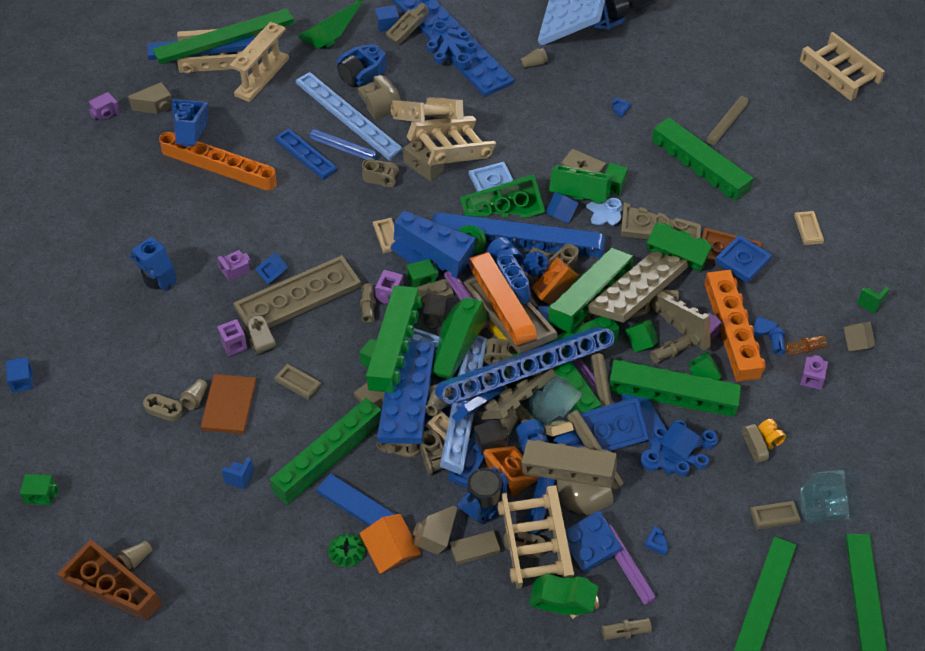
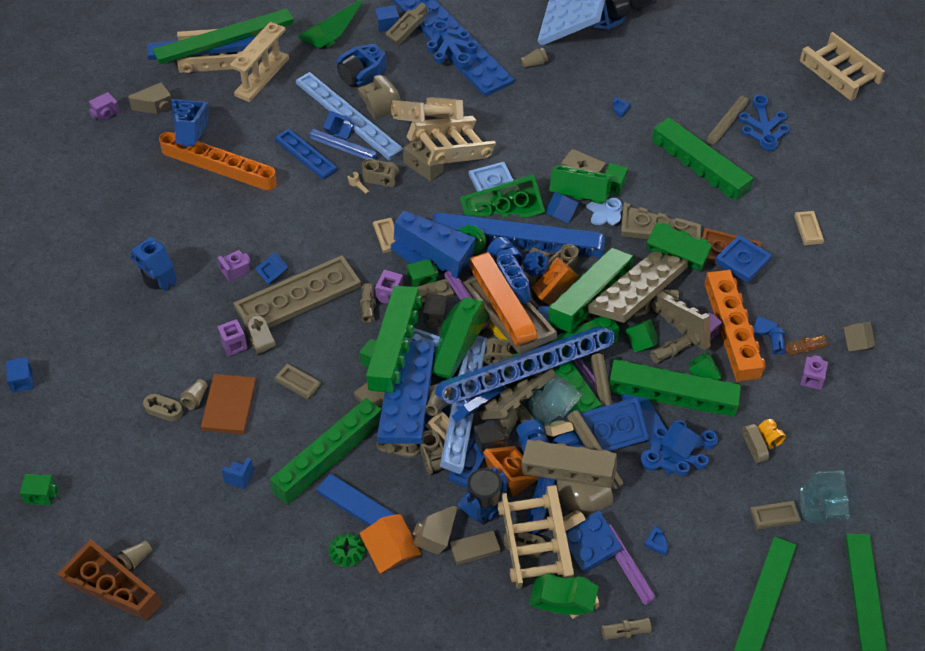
green panel [857,287,890,314] -> none
none -> blue panel [323,111,355,139]
none -> tan hand [348,172,370,194]
none -> tan tile [563,510,586,531]
none -> blue plant [739,95,790,151]

